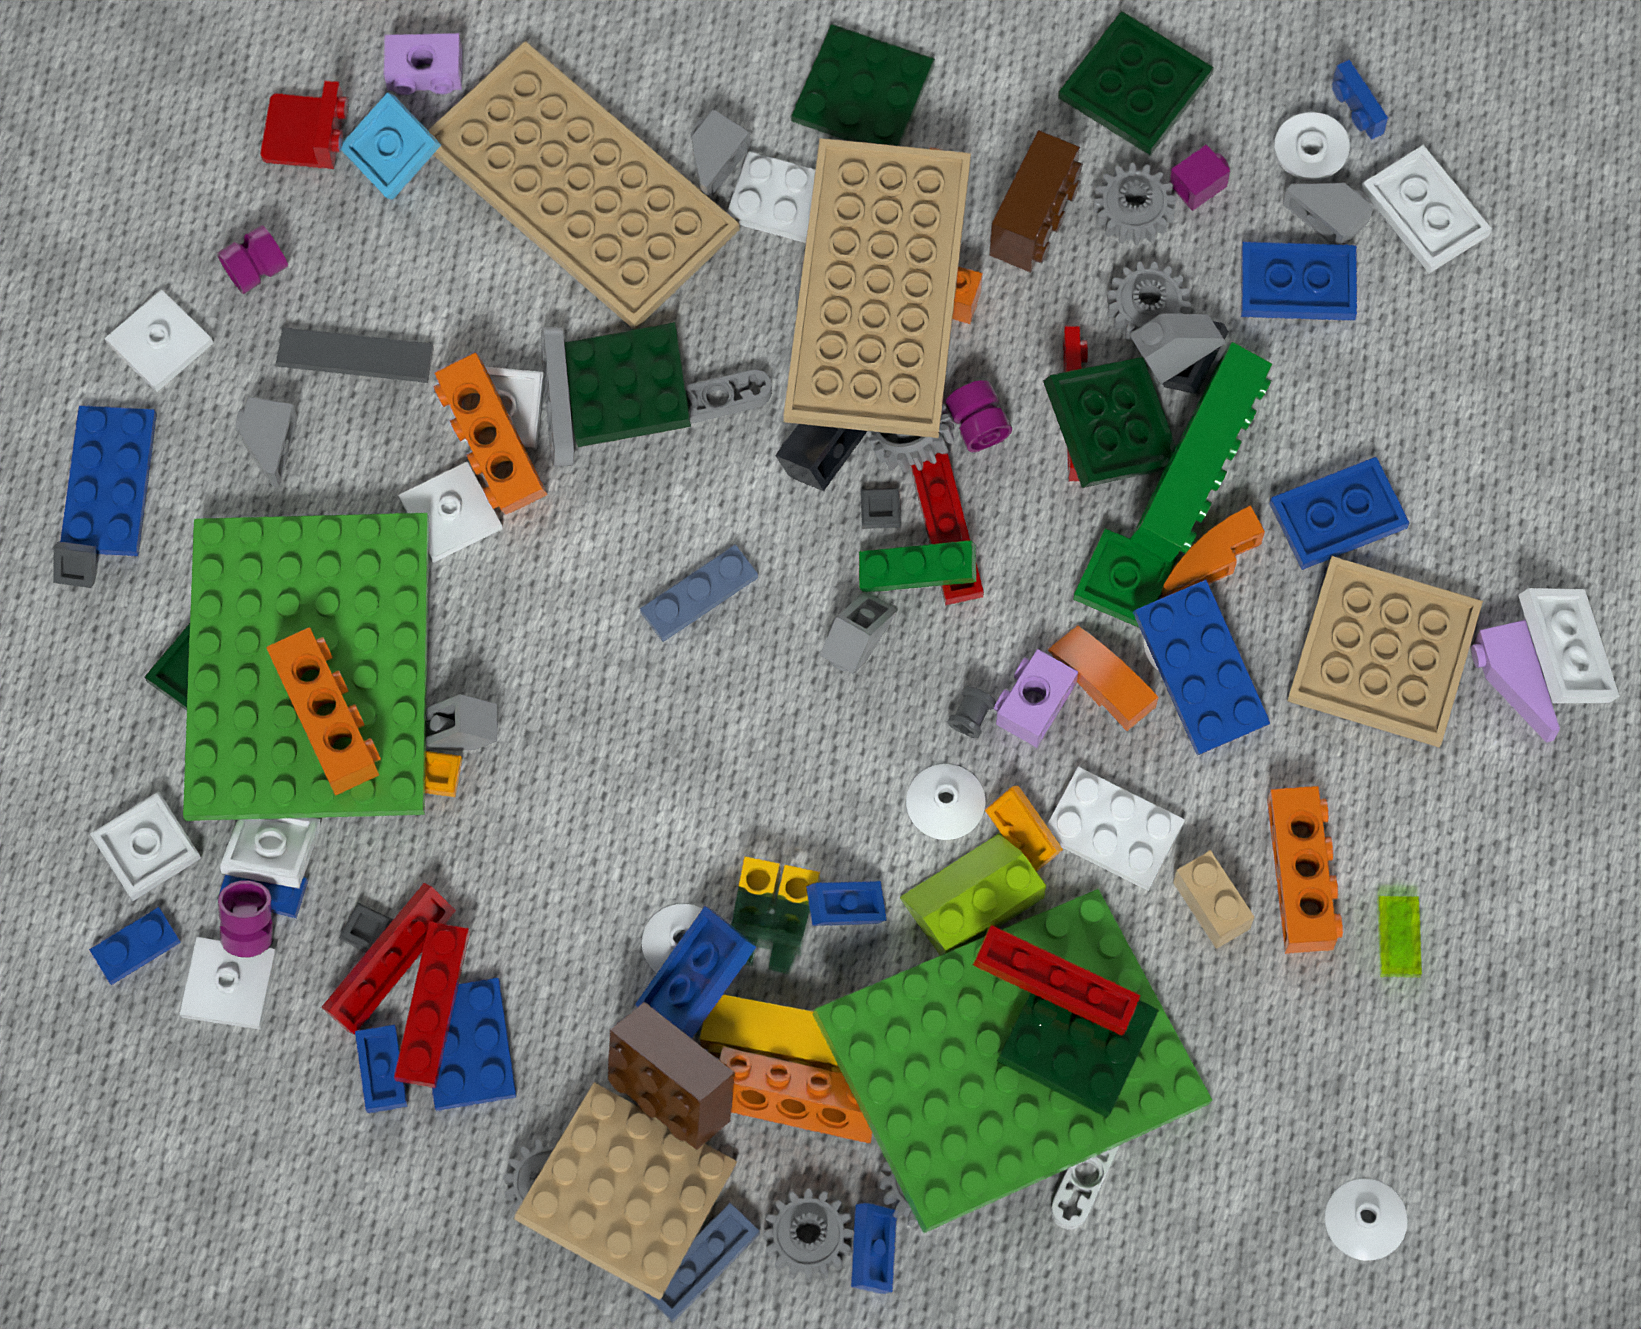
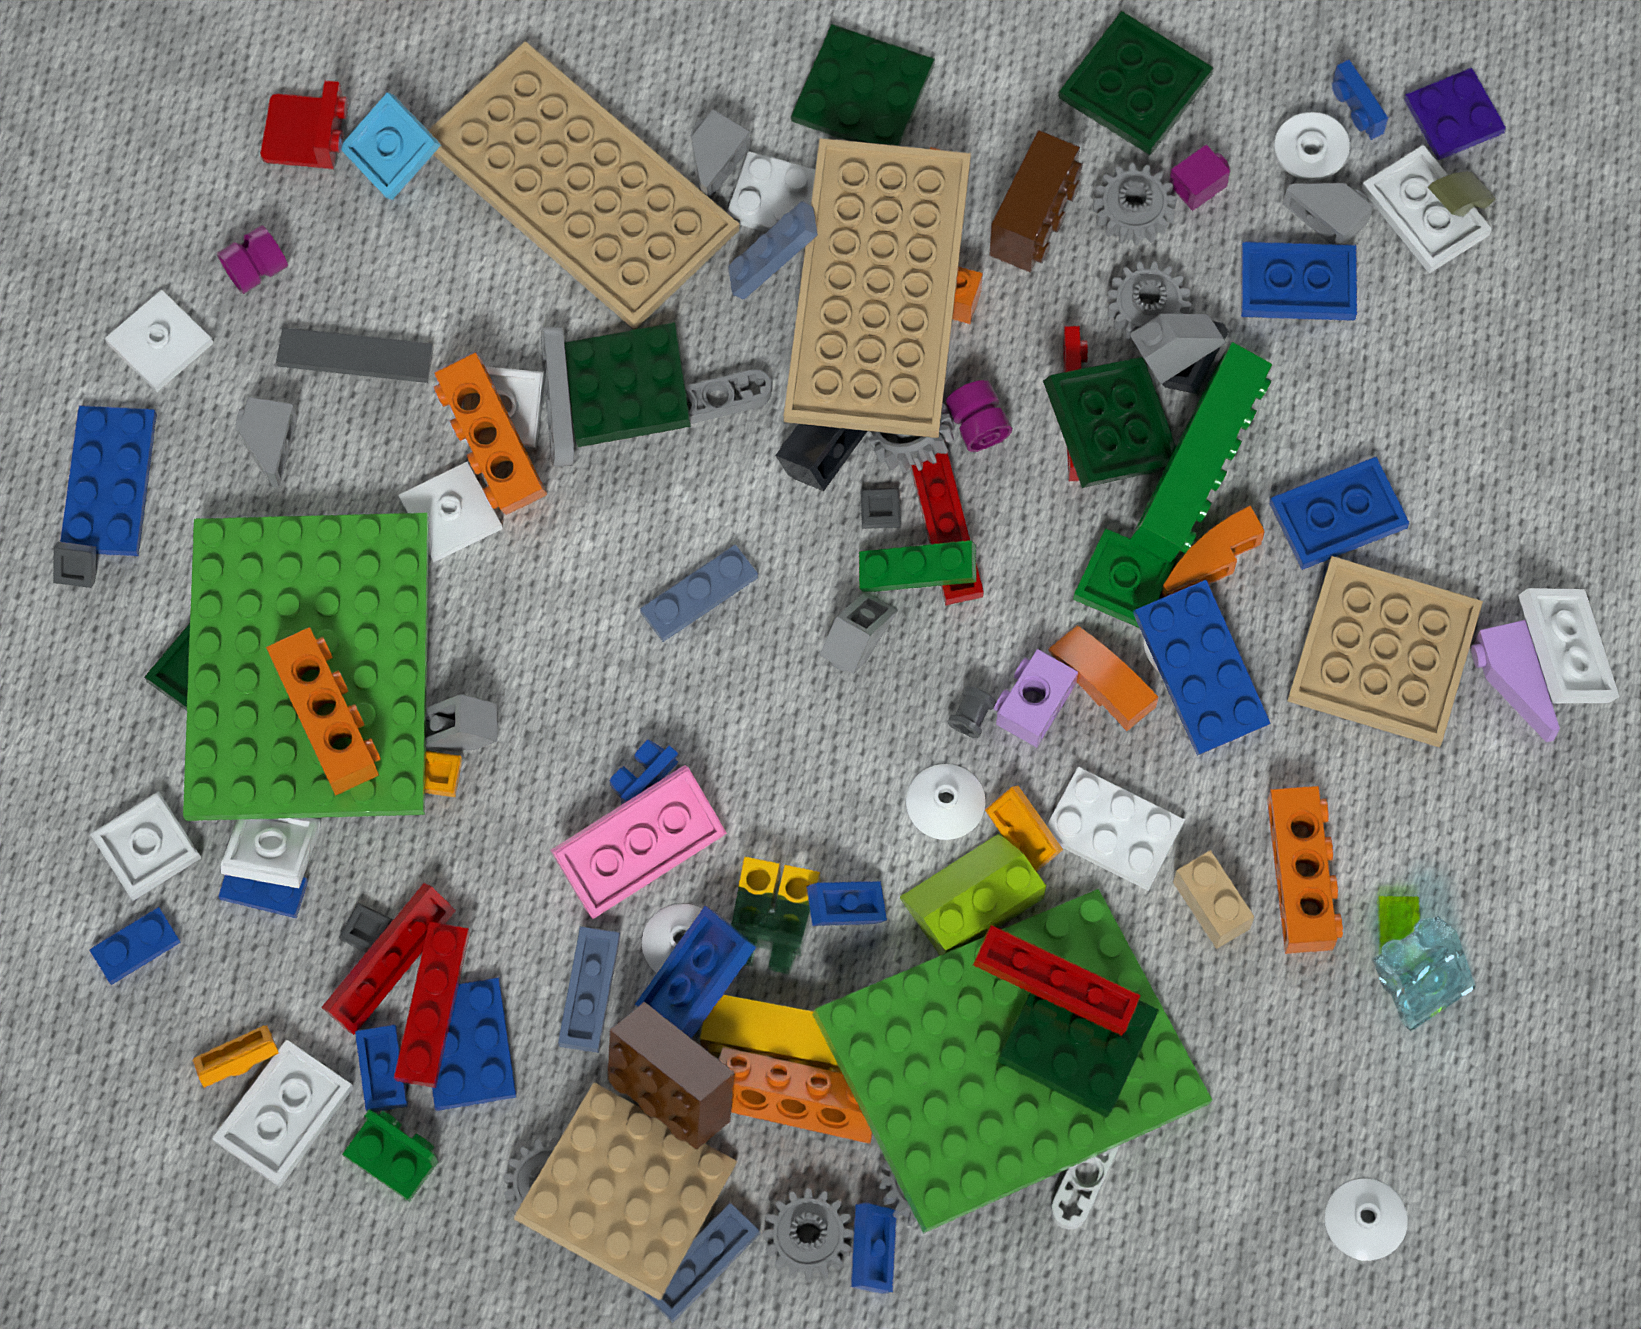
white plate [180,937,277,1030] -> none
magenta wheel [218,881,273,957] -> none
lavender brick [384,33,462,95] -> none
none -> light orange plate [192,1025,279,1088]
none -> white plate [212,1039,354,1187]
none -> green bracket [342,1110,438,1202]
none -> bright pink tile [550,765,727,919]
none -> sand blue plate [558,926,620,1053]
none -> blue hips [609,739,678,805]
none -> sand blue plate [728,201,818,300]
none -> clear light blue plate [1372,916,1476,1031]
none -> dark purple plate [1404,67,1506,161]
none -> olive slope [1428,171,1496,217]

